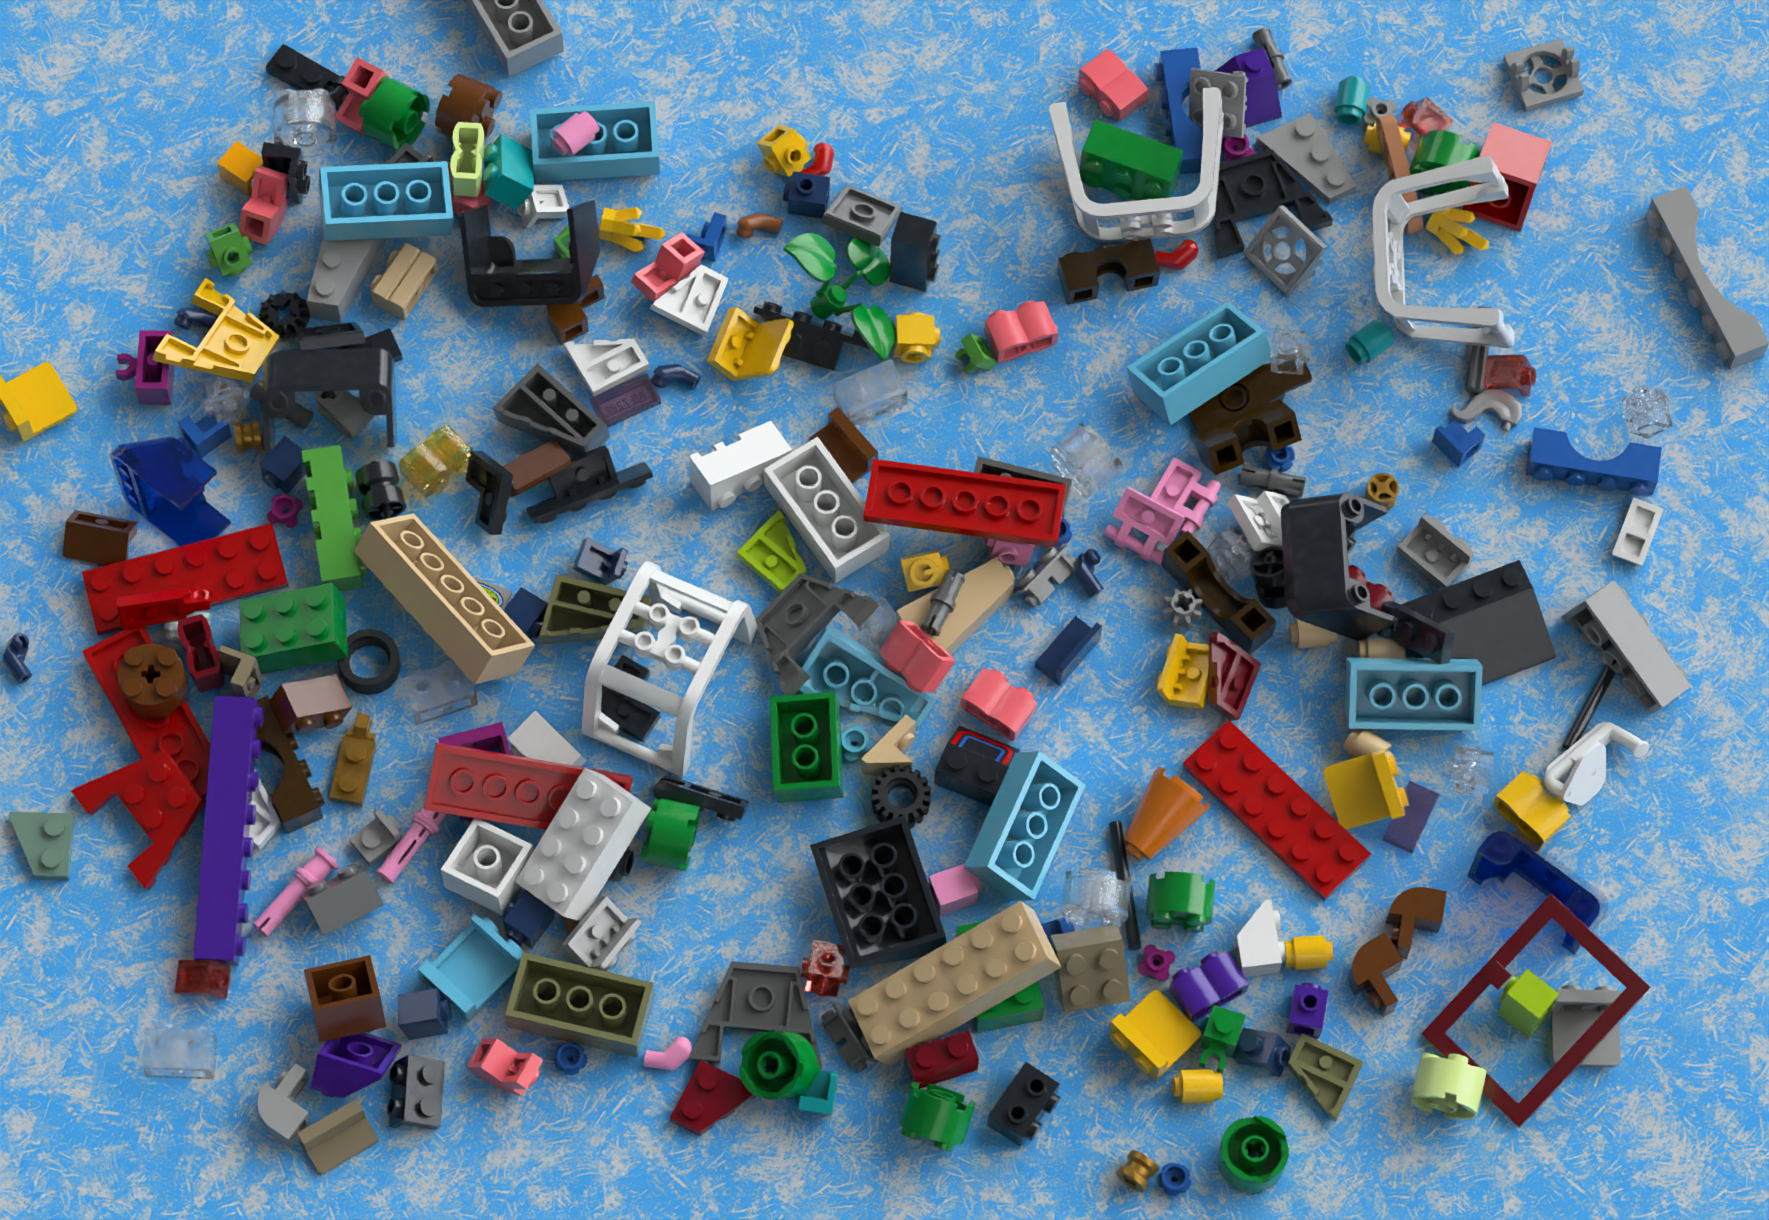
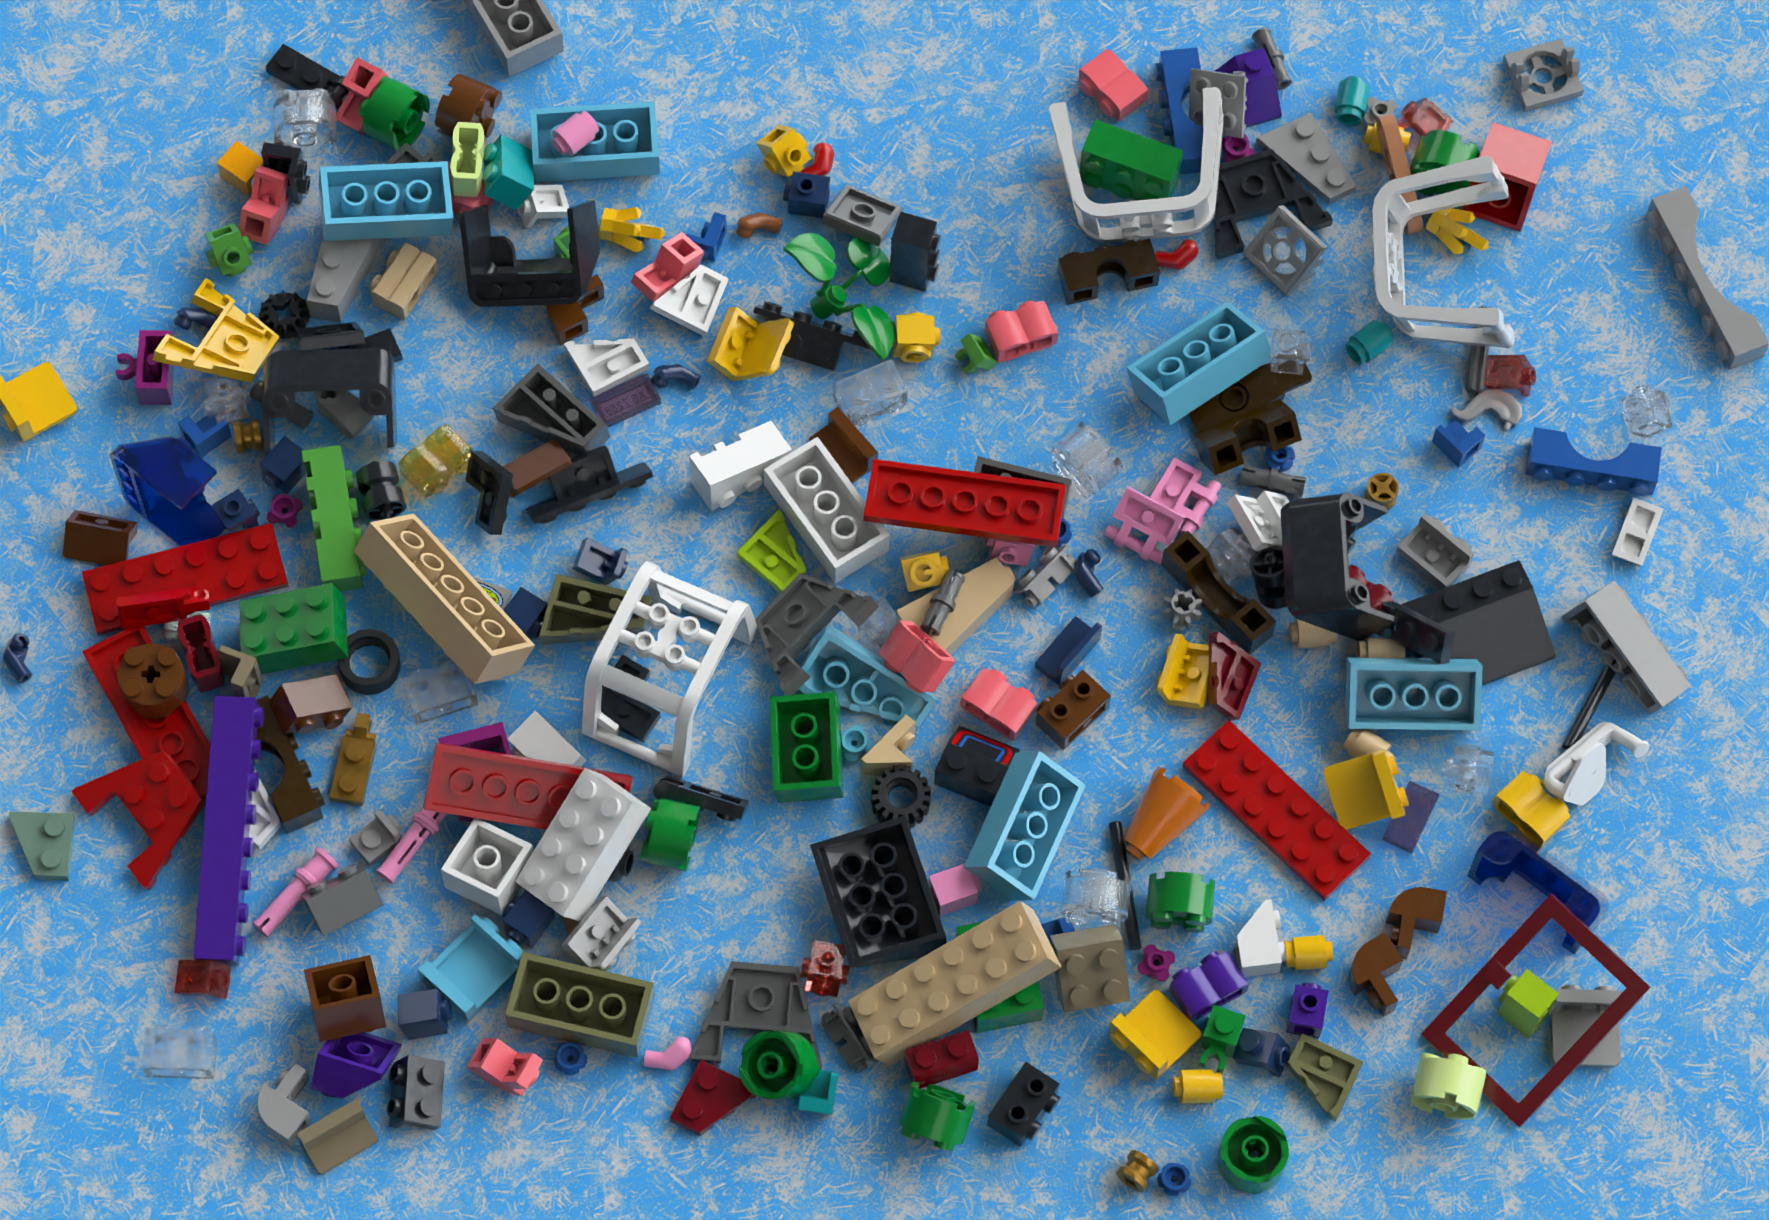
none -> dark blue bracket [212,489,260,531]
none -> reddish brown brick [1036,670,1111,750]

